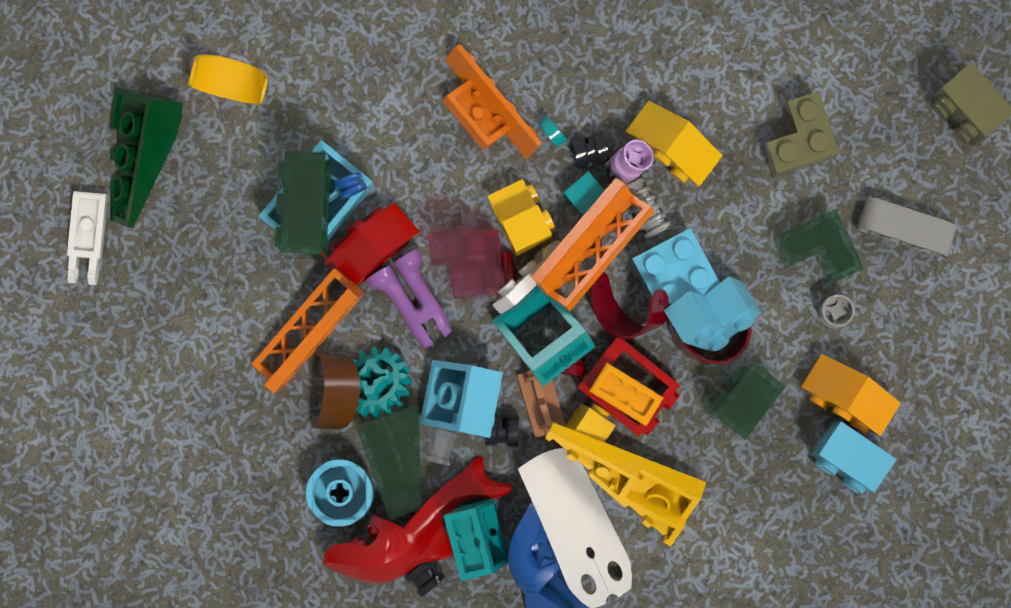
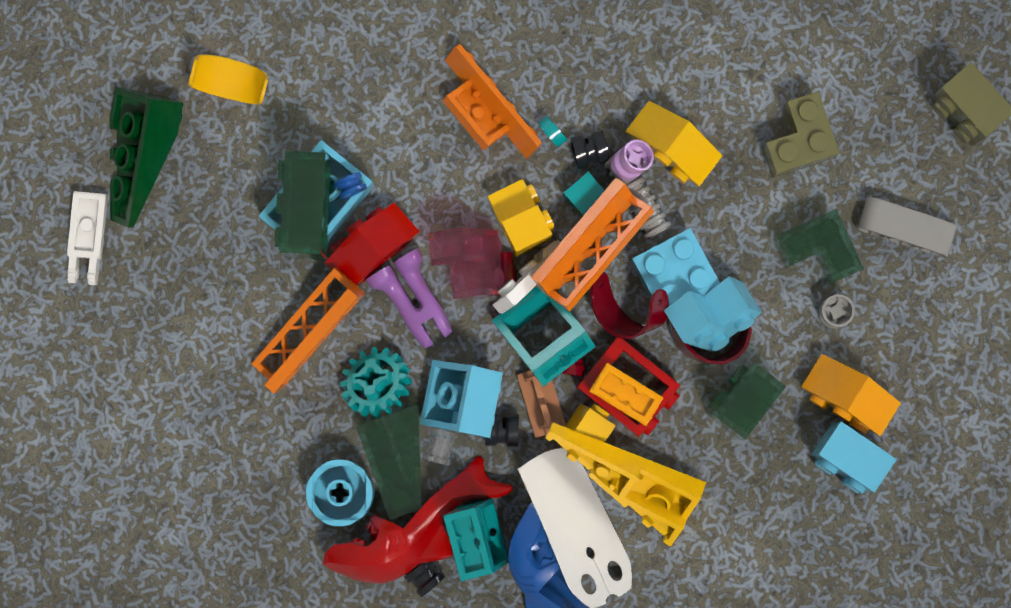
reddish brown piece [312,353,360,430] -> none

